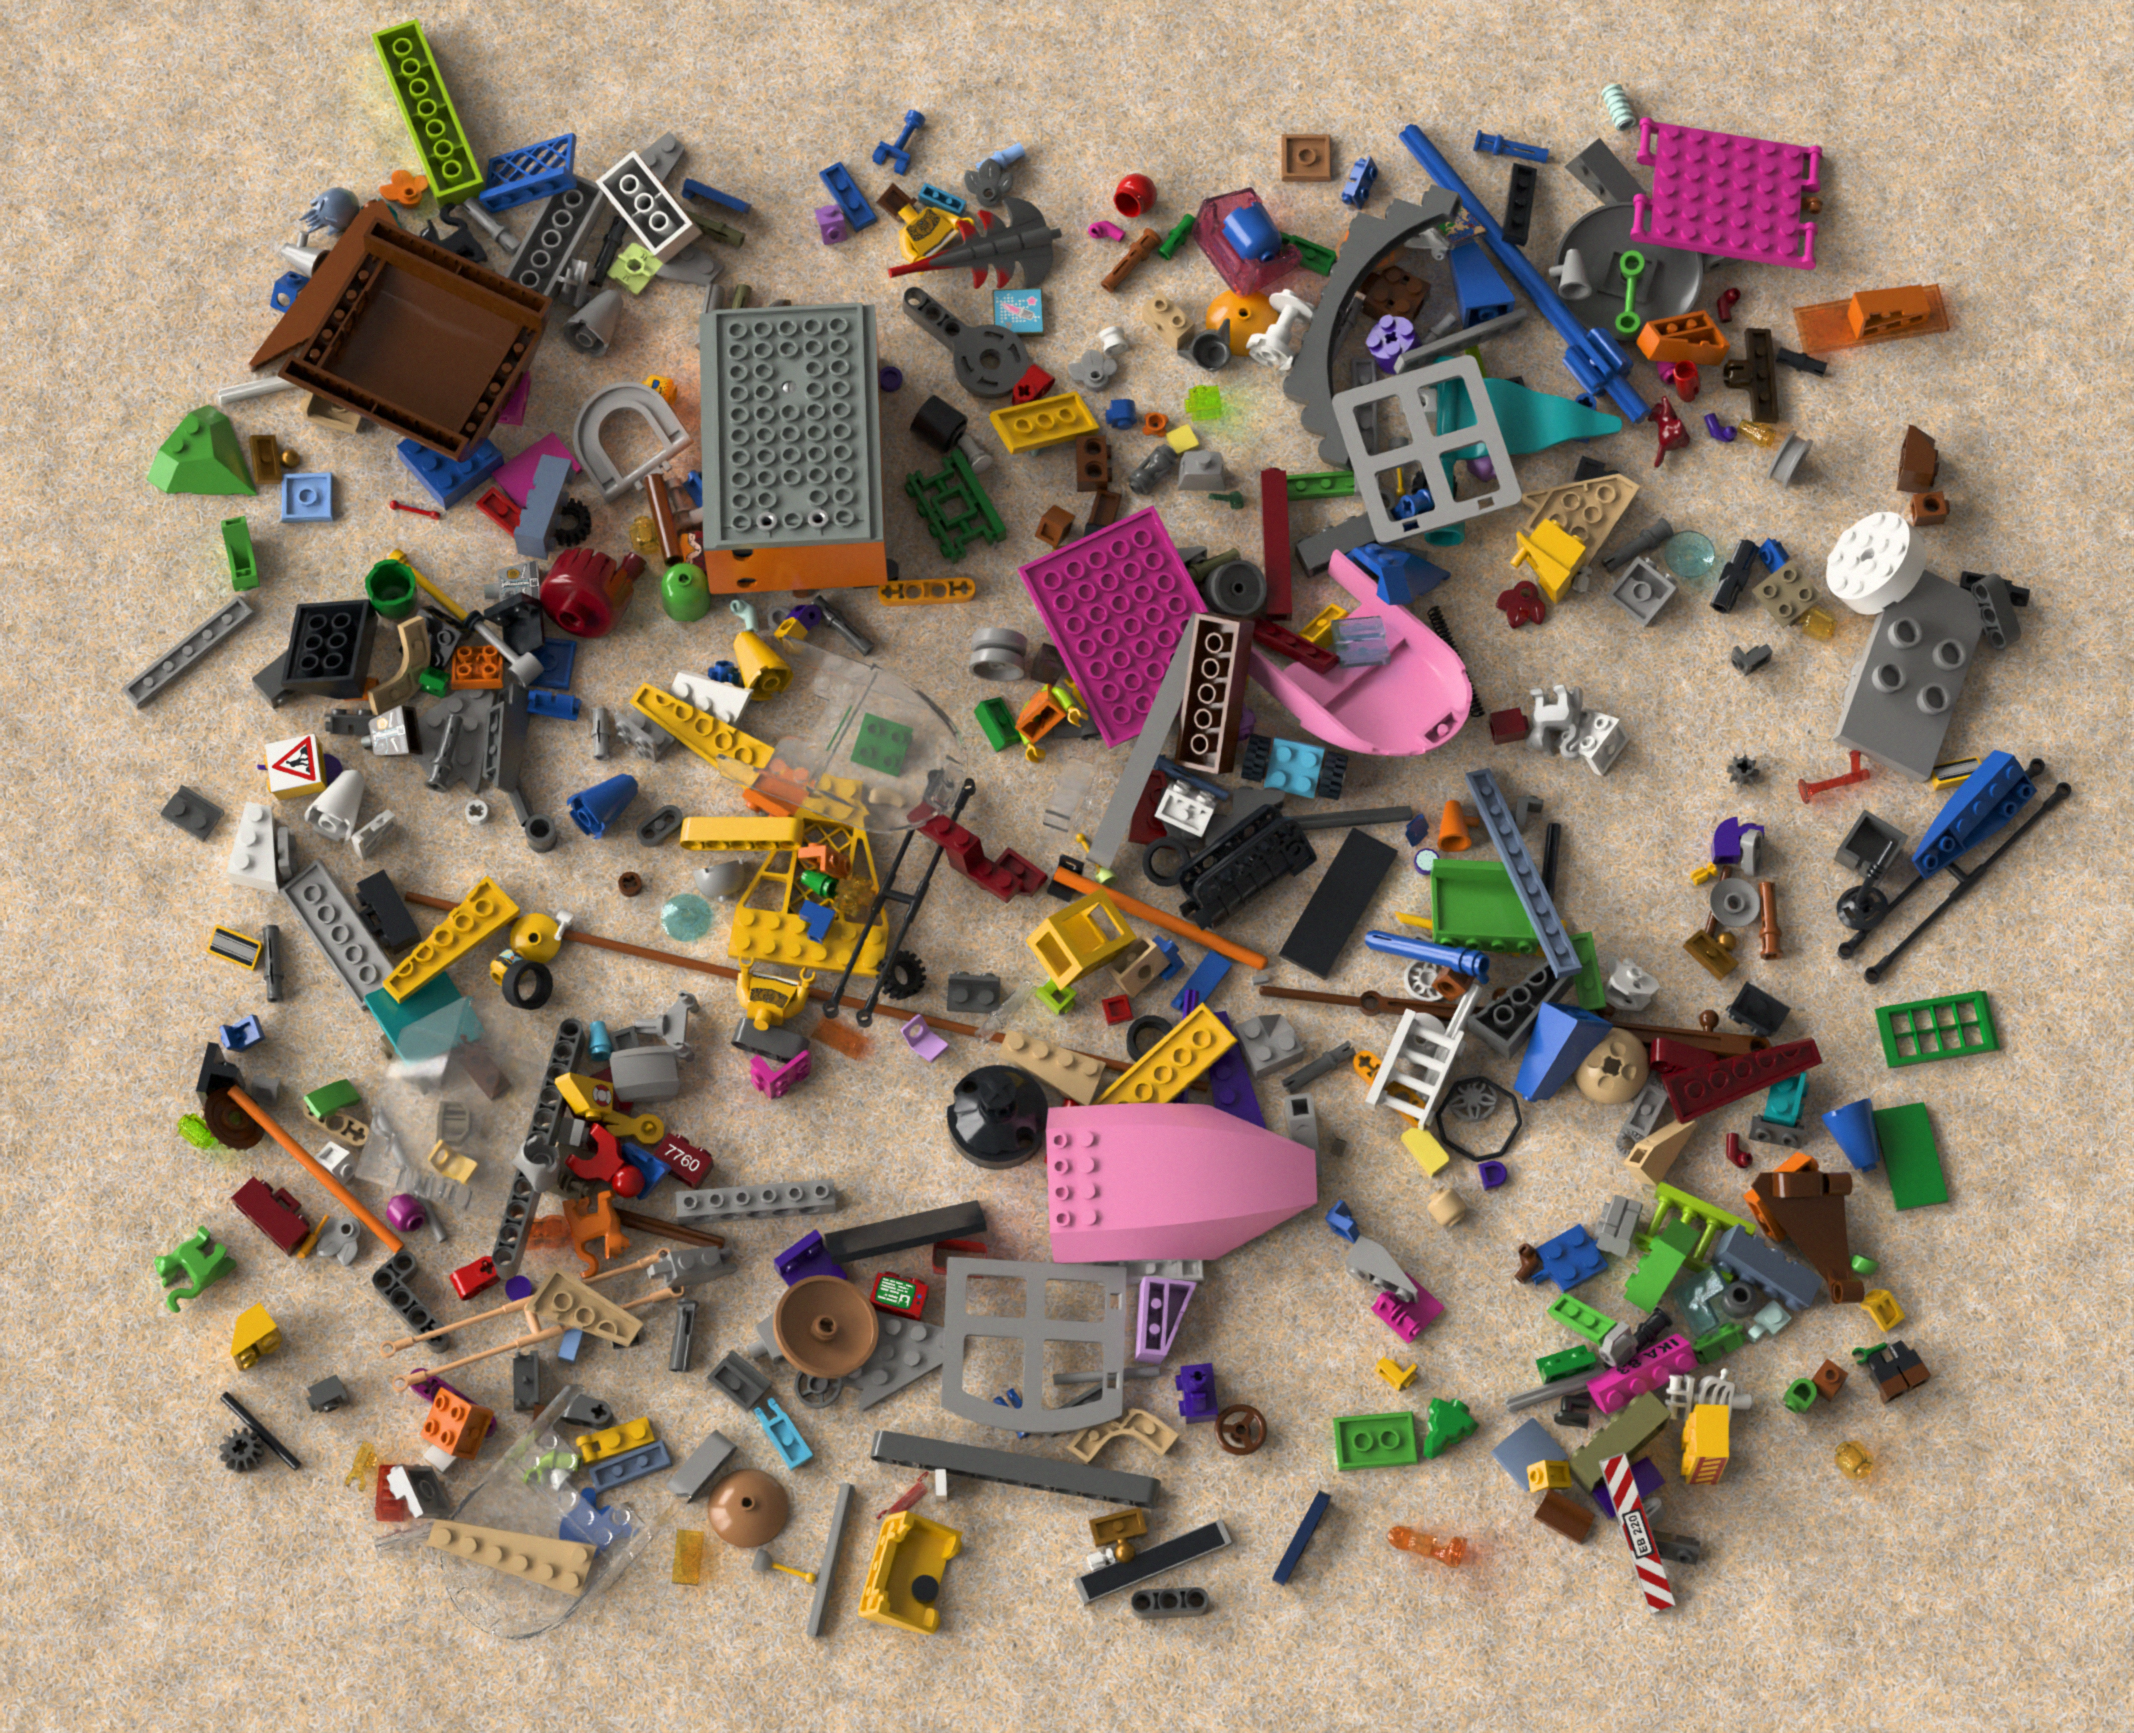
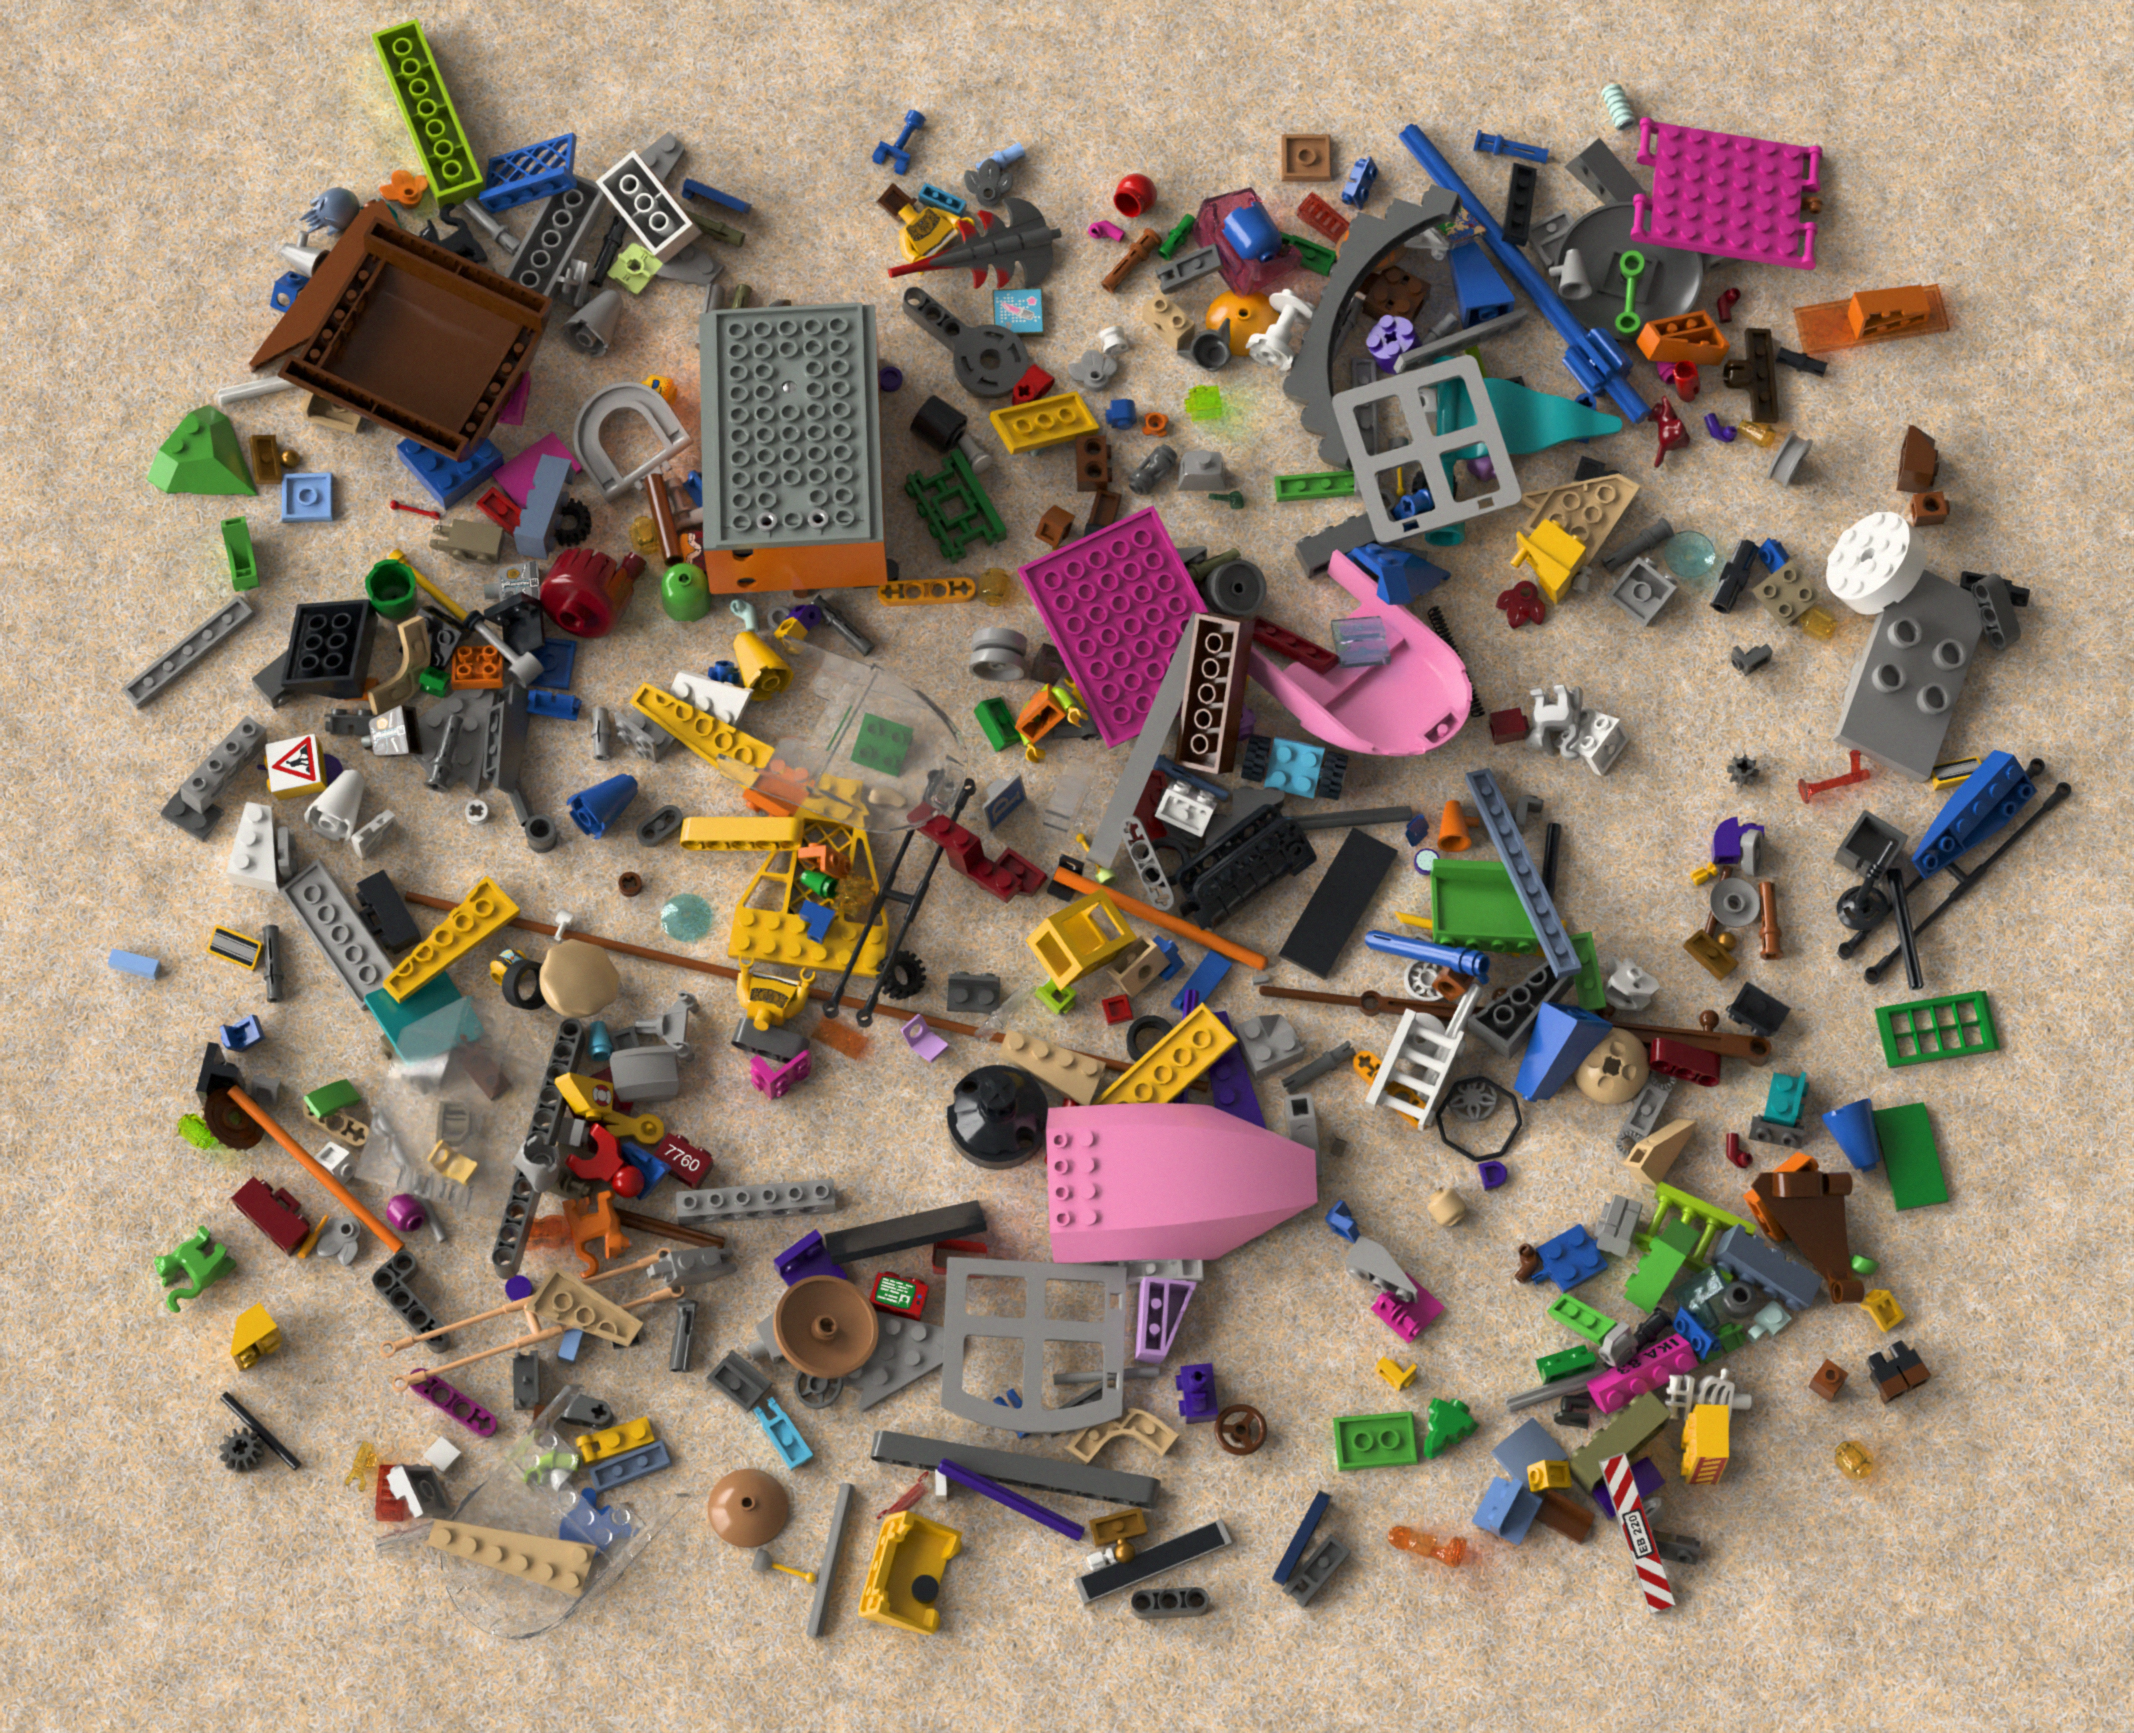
dark grey brick [306,1374,350,1413] -> none
orange bracket [421,1387,494,1461] -> none
red piece [449,1256,501,1301] -> none
yellow dish [510,913,561,963] -> none
light grey beam [666,1430,737,1505] -> none
clear yellow plate [671,1529,705,1586] -> none
light grey cylinder [692,859,746,902] -> none
medium lavender bracket [814,204,848,245] -> none
blue tile [819,162,878,233] -> none
light yellow tile [1166,424,1199,457] -> none
dark red brick [1260,467,1292,621] -> none
yellow slope [1297,603,1349,649] -> none
light yellow piece [1401,1128,1449,1178] -> none
dark red wing [1661,1037,1823,1124] -> none
bright green plate [1782,1378,1817,1414] -> none
green hand [1852,1342,1887,1365] -> none
none -> light blue piece [108,948,161,980]
none -> light grey brick [180,715,268,814]
none -> dark tan hinge [429,519,505,565]
none -> tan piece [539,939,620,1018]
none -> dark purple axle [937,1458,1085,1541]
none -> clear yellow head [978,568,1012,607]
none -> piece [983,773,1027,832]
none -> light grey beam [1119,815,1175,910]
none -> dark grey plate [1155,243,1225,295]
none -> dark grey plate [1282,1534,1351,1608]
none -> clear red slope [1297,192,1350,243]
none -> medium blue bracket [1472,1476,1543,1546]
none -> light grey wing [1528,207,1576,270]
none -> blue hinge [1672,1306,1722,1361]
none -> black axle [1887,868,1924,990]

